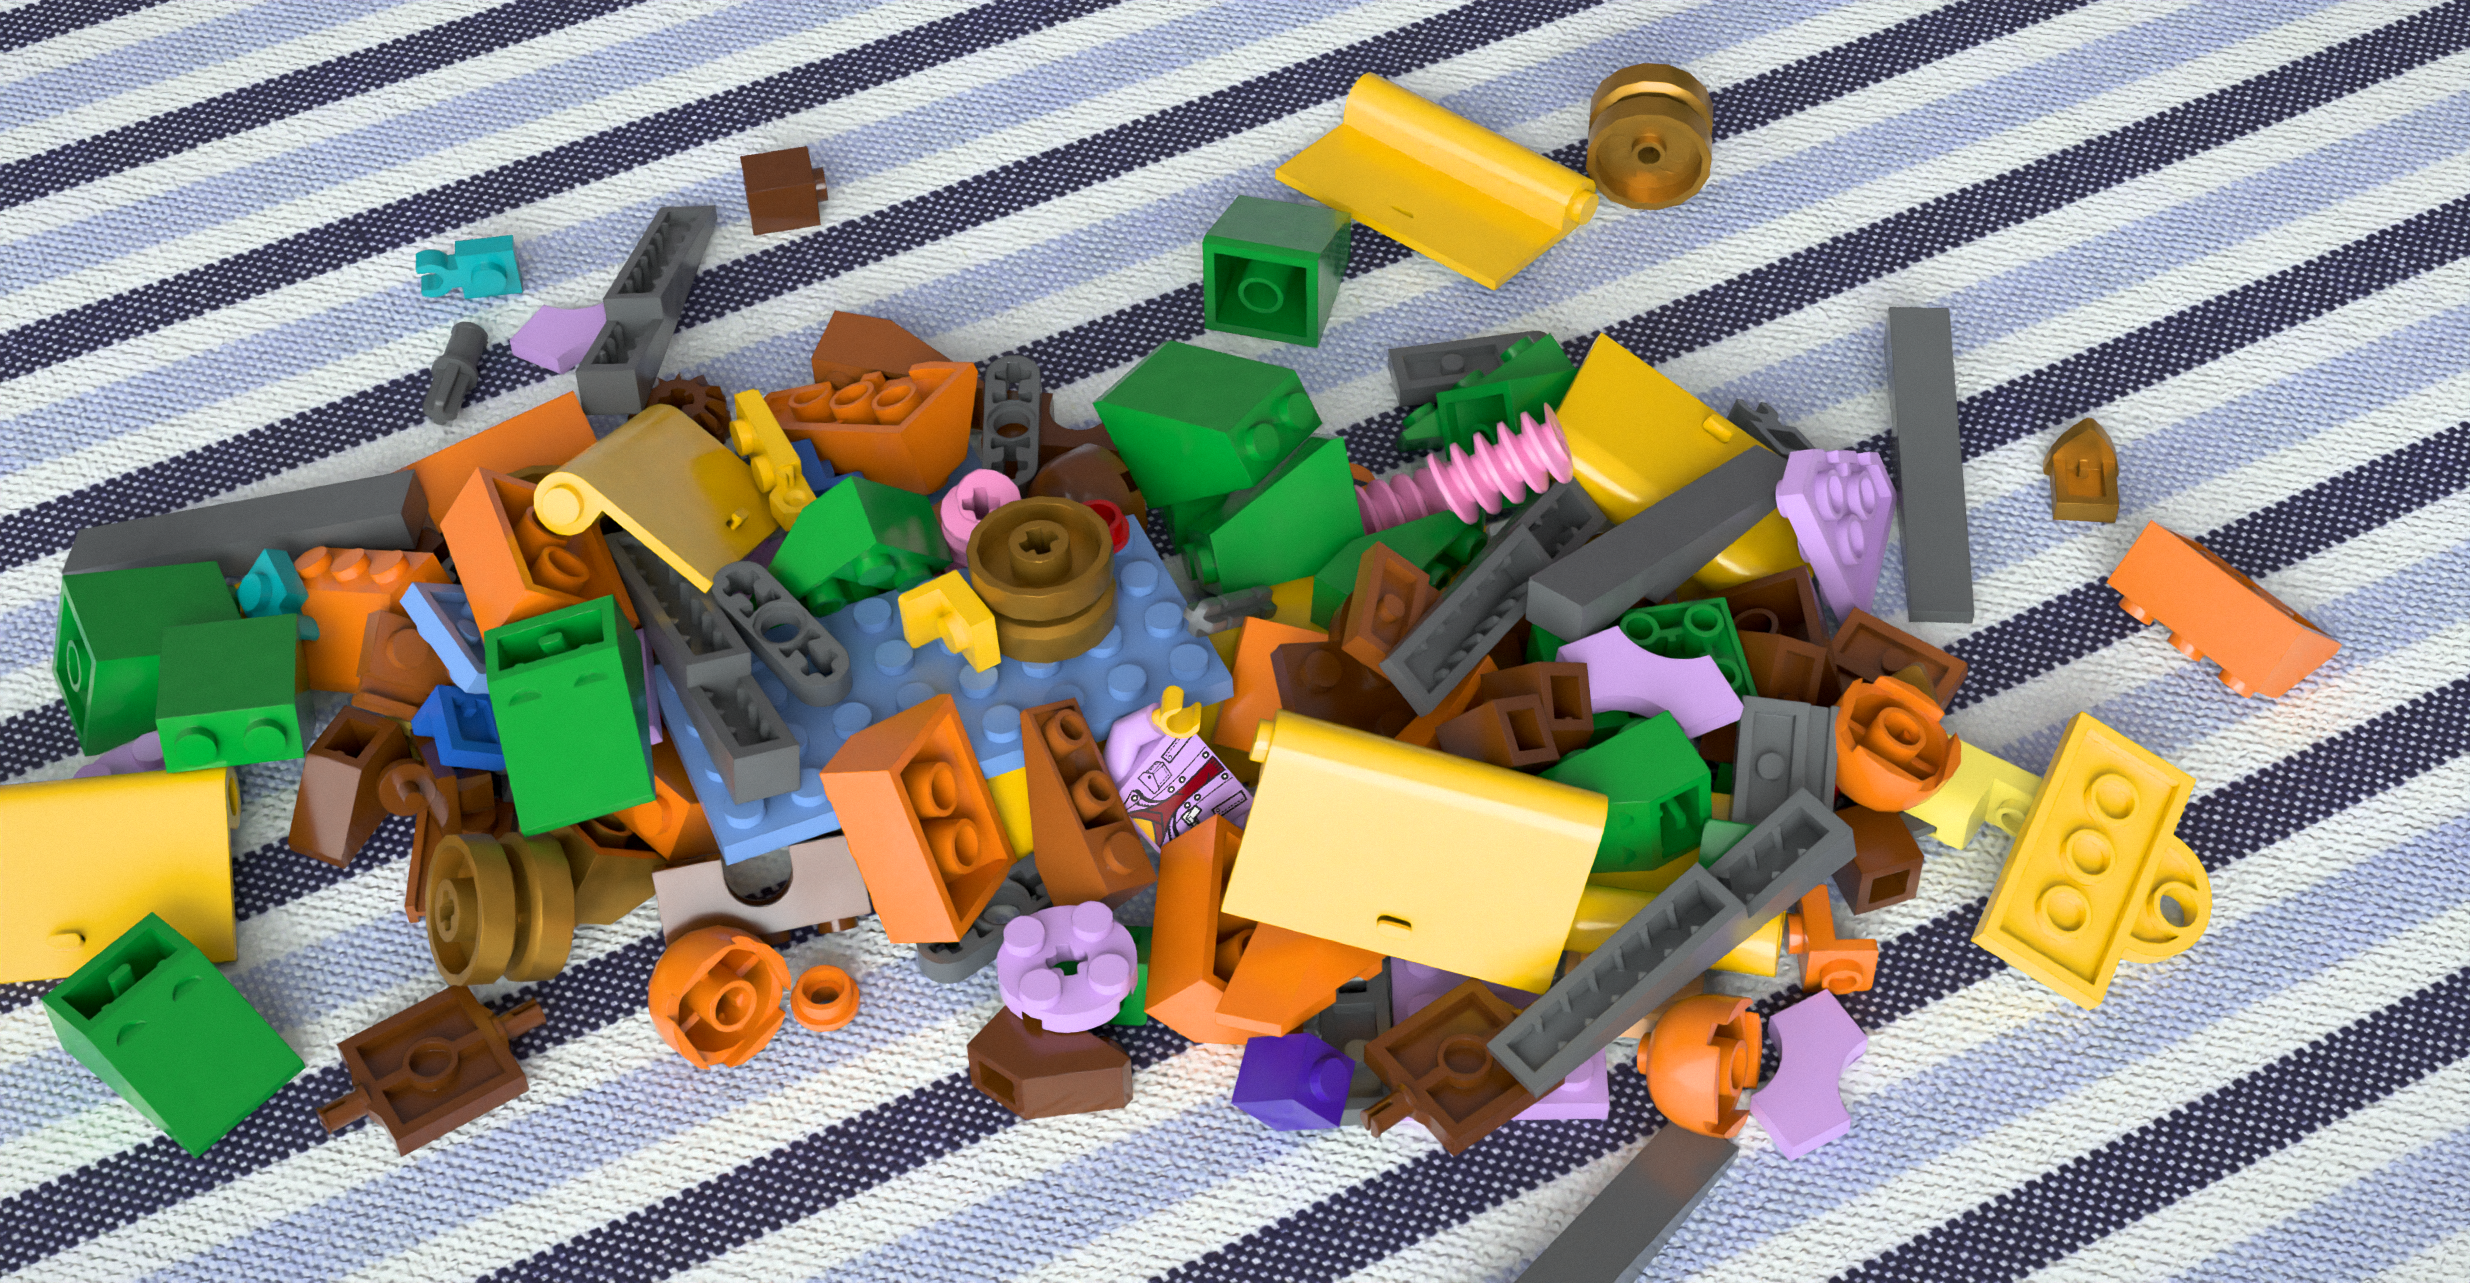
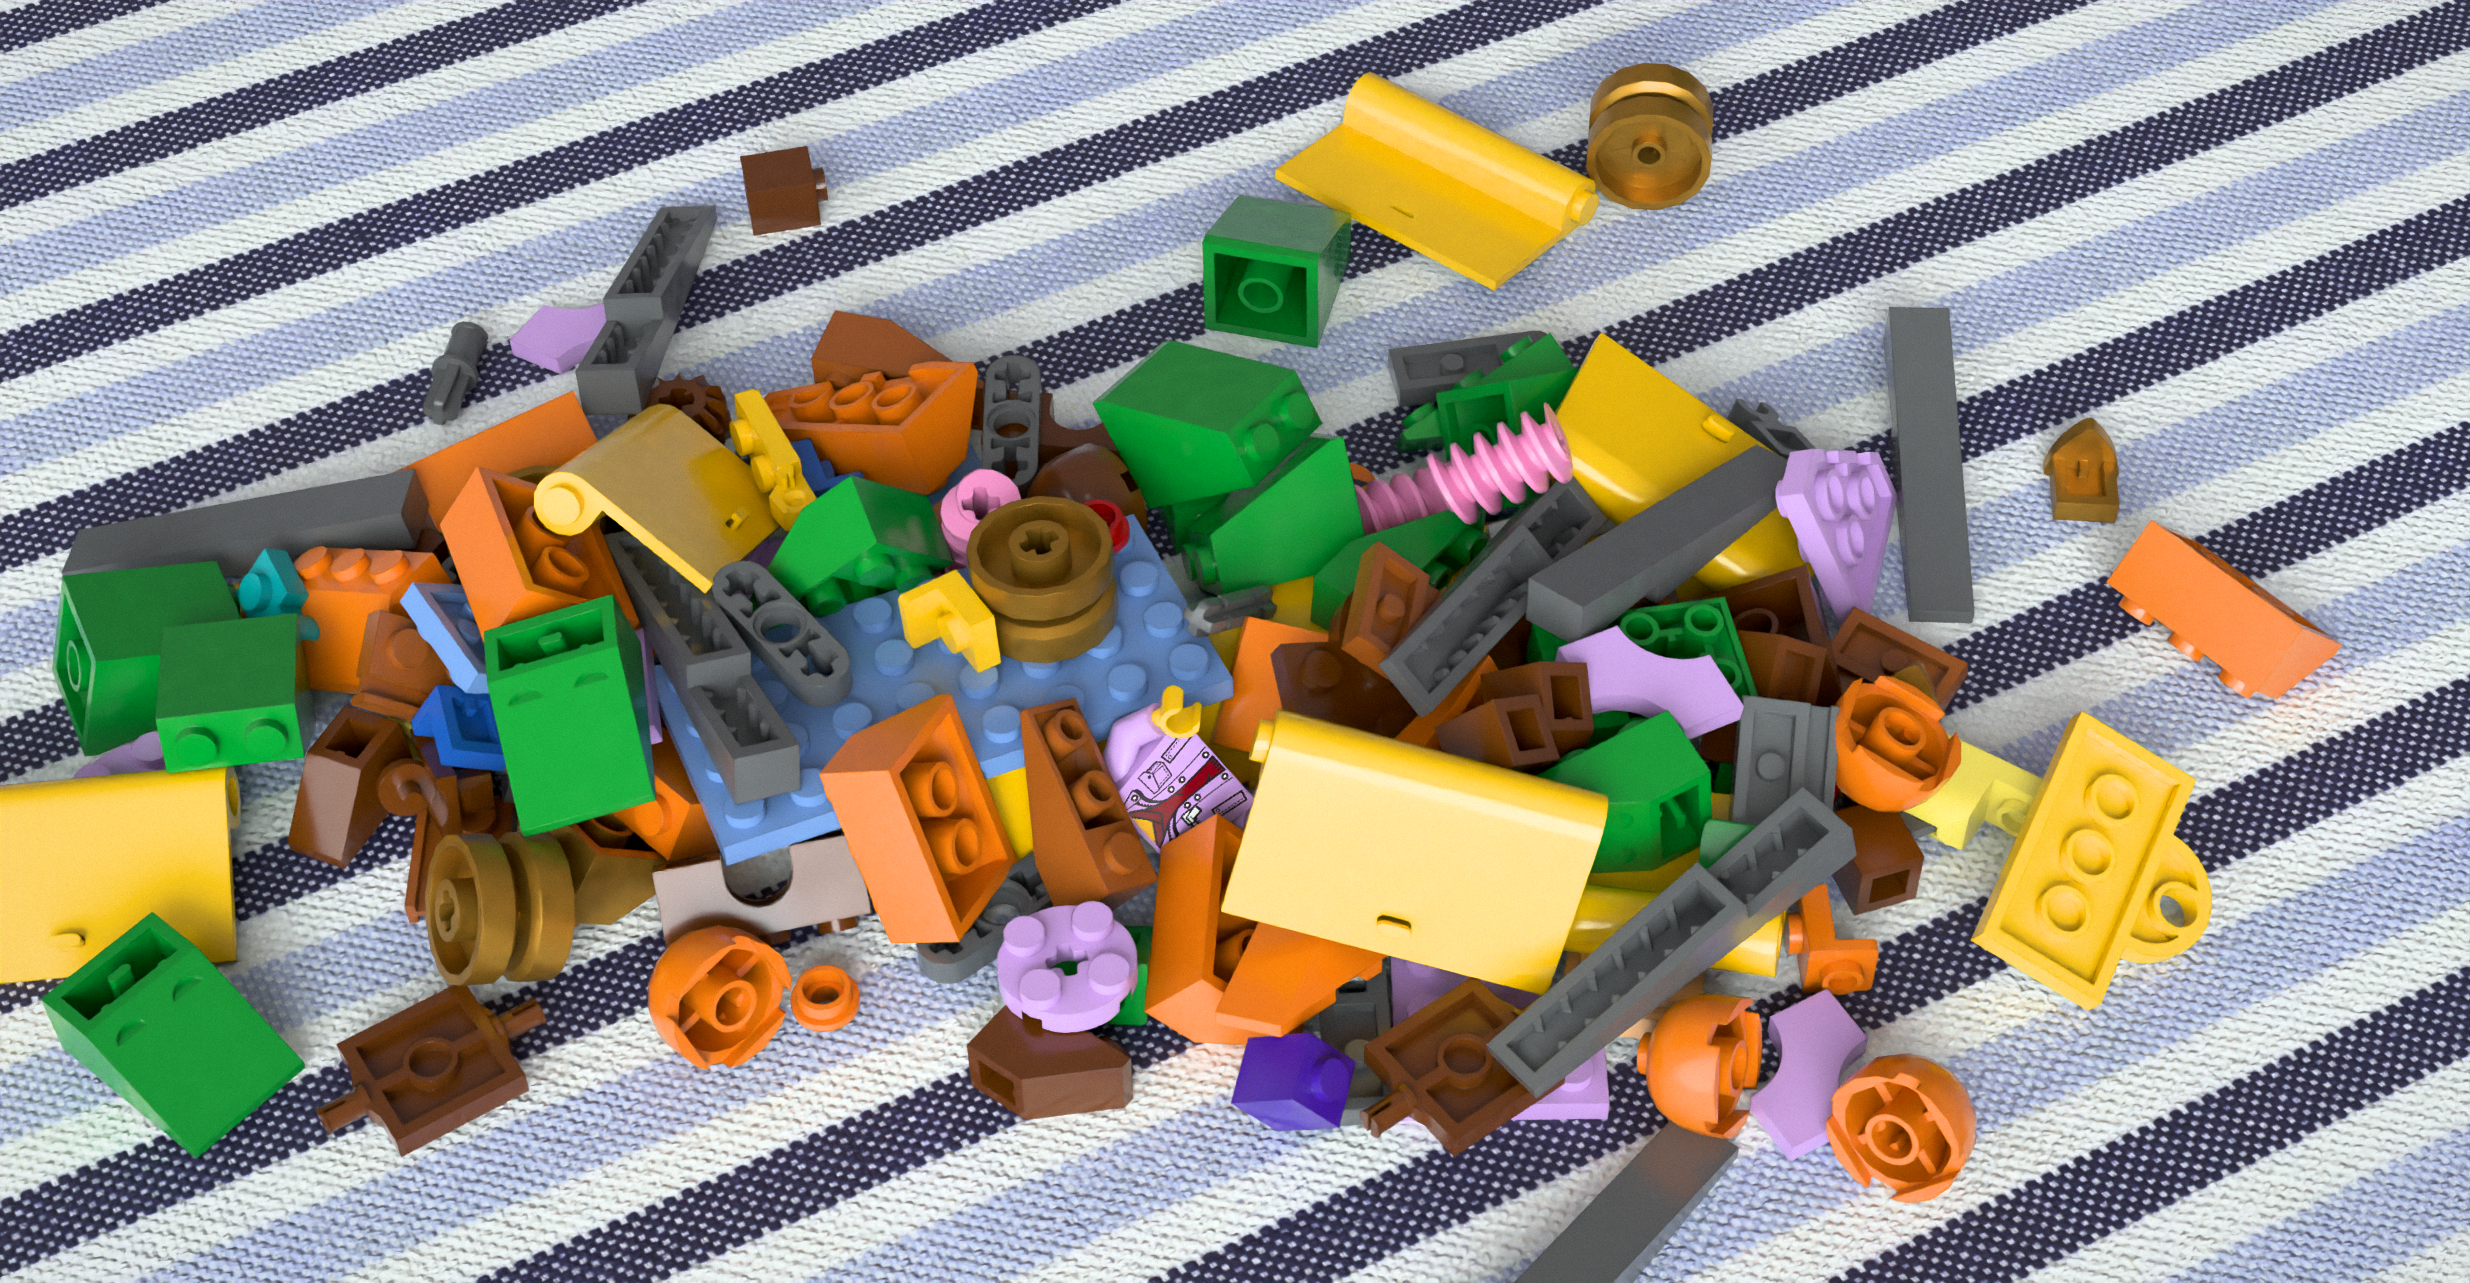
teal plate [416,235,523,299] -> none
none -> orange cylinder [1826,1053,1976,1203]

